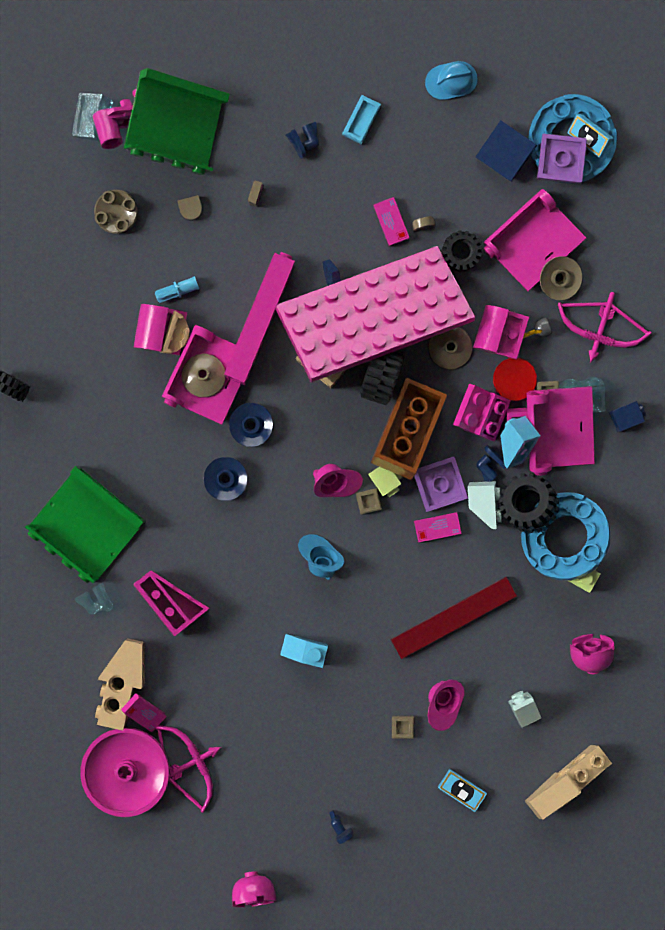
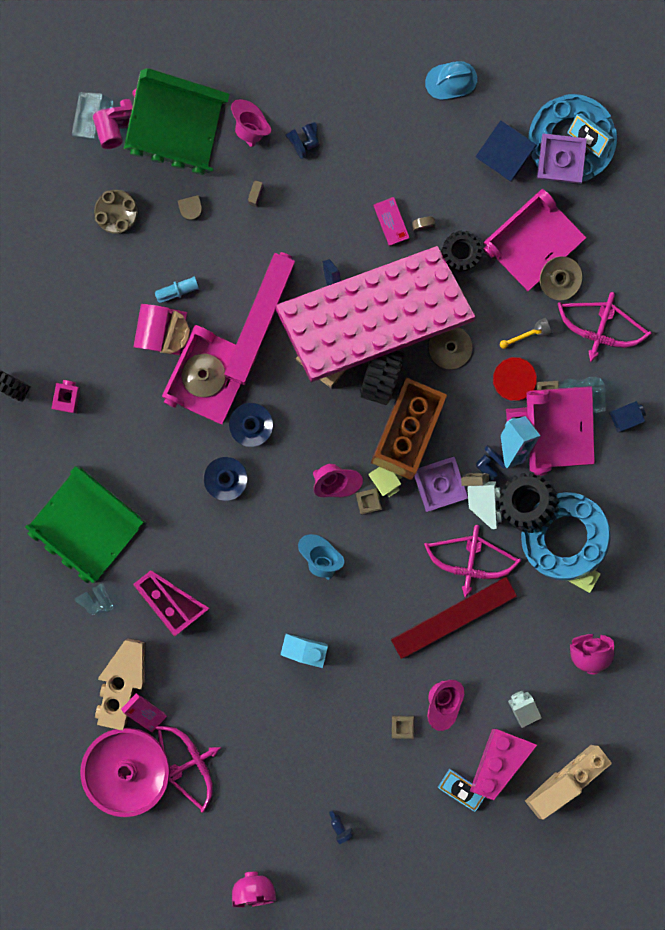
medium azure tile [342,95,381,145] -> none
dark pink tile [414,512,461,543] -> none
dark pink brick [453,384,511,442] -> none
dark pink brick [473,305,529,360] -> none
none -> dark pink brick [51,380,81,414]
none -> dark pink piece [231,99,271,147]
none -> dark pink piece [424,525,521,598]
none -> dark tan tile [461,473,489,486]
none -> dark pink wedge [470,729,537,800]

